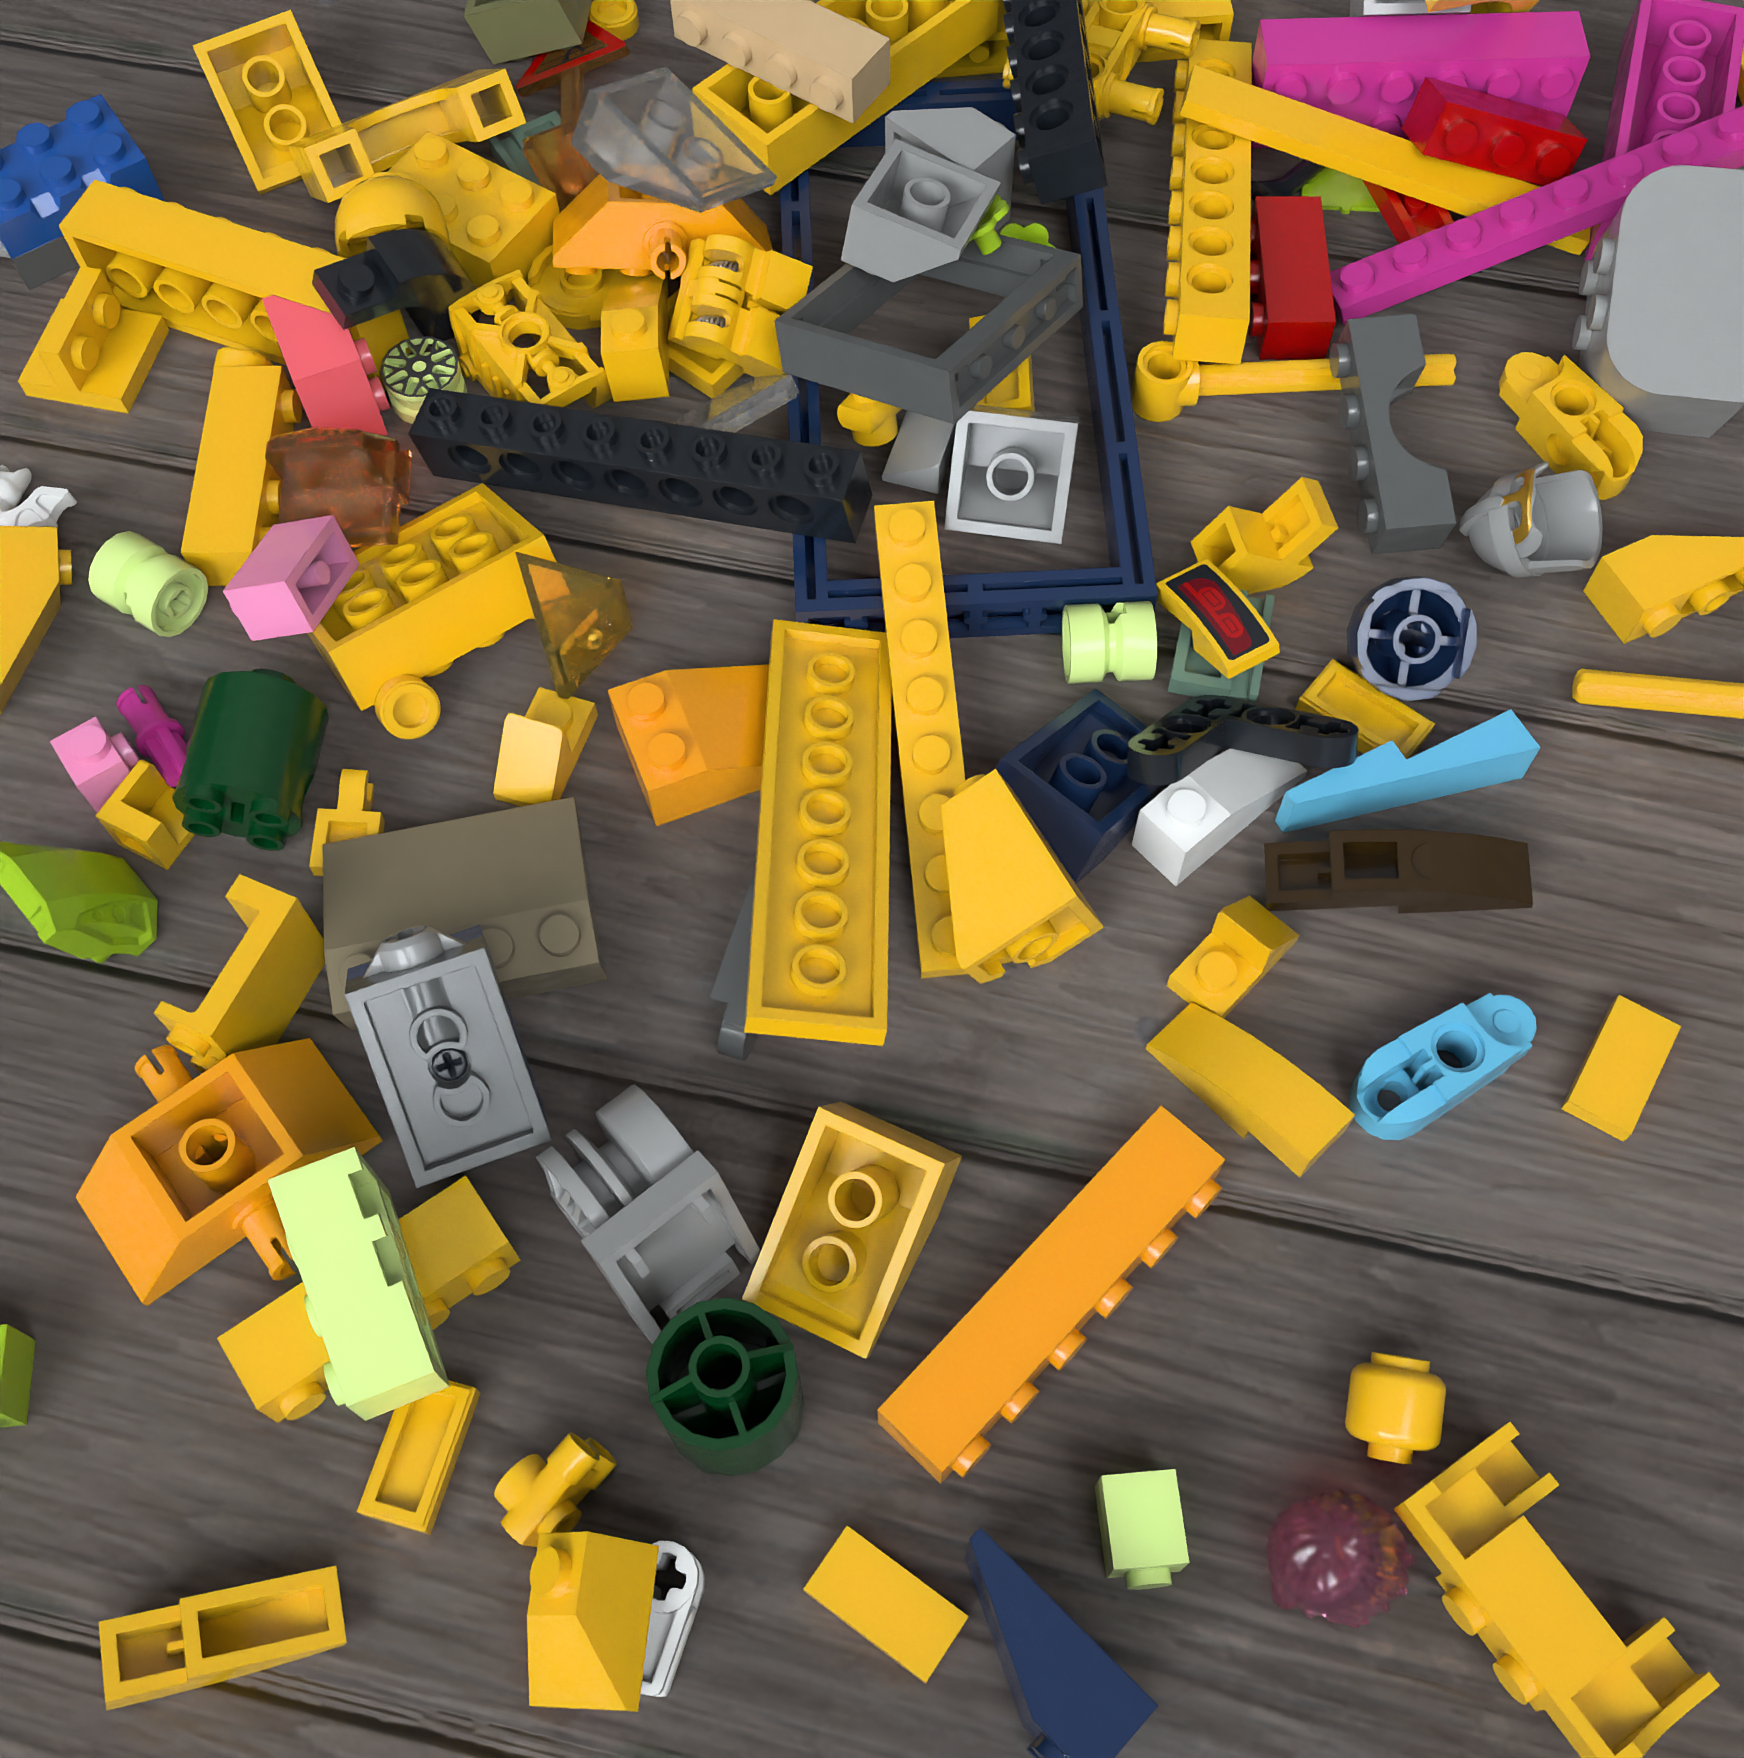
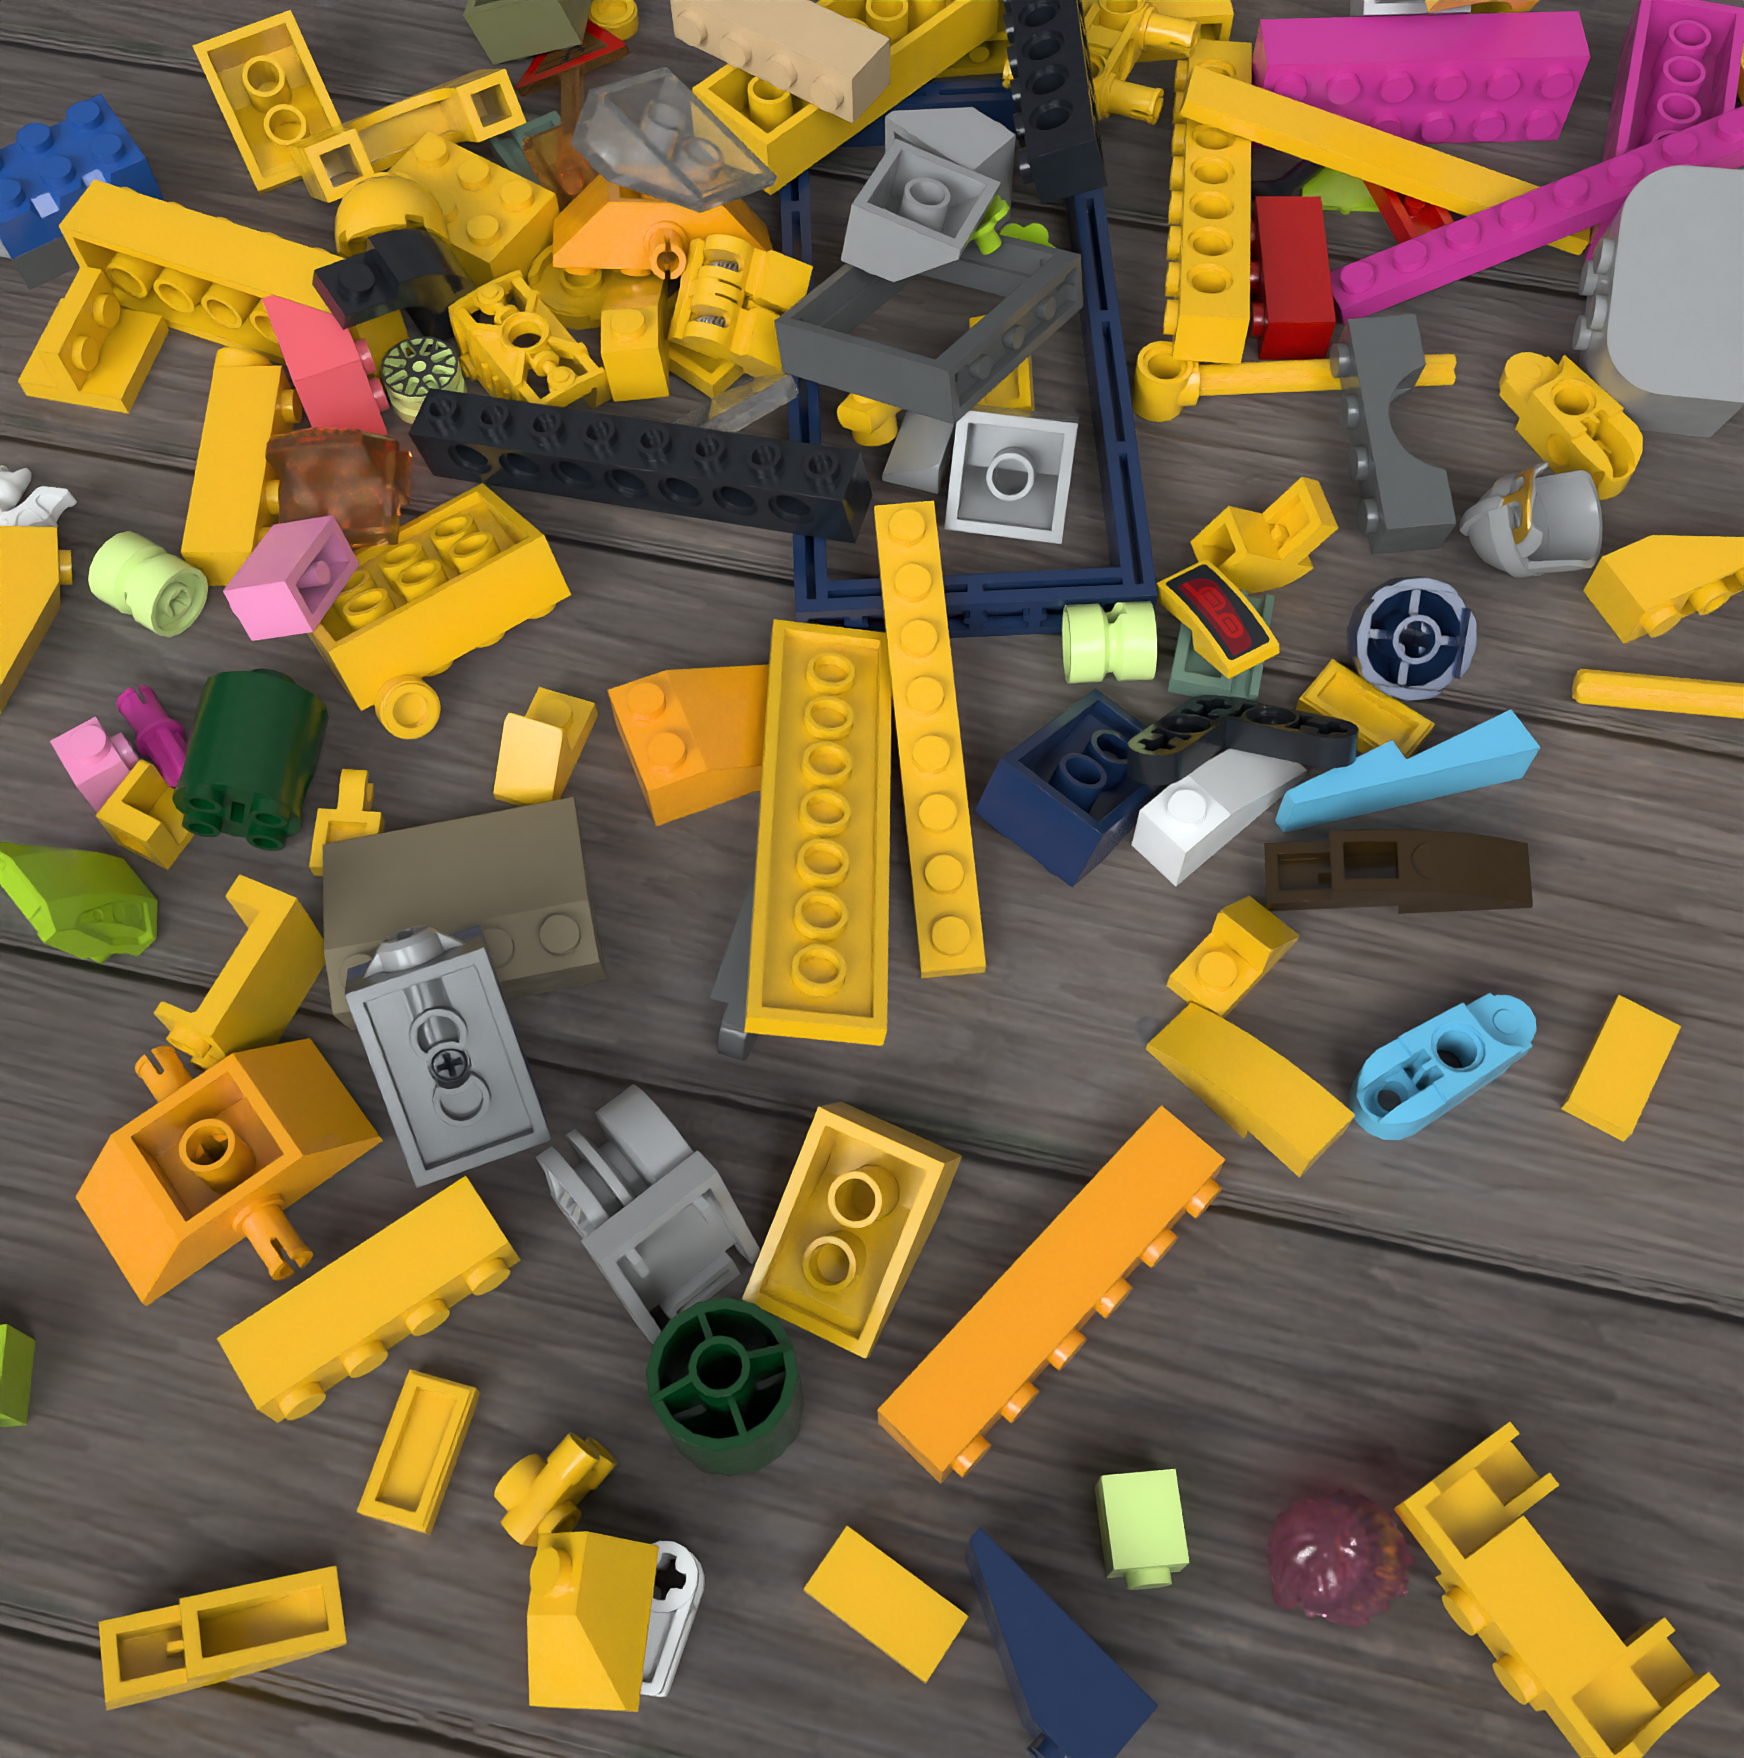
yellowish green wedge [268,1147,450,1421] -> none
clear yellow slope [515,552,633,699] -> none
yellow slope [941,769,1104,984] -> none
yellow head [1345,1352,1446,1464] -> none
red brick [1402,77,1588,186] -> none

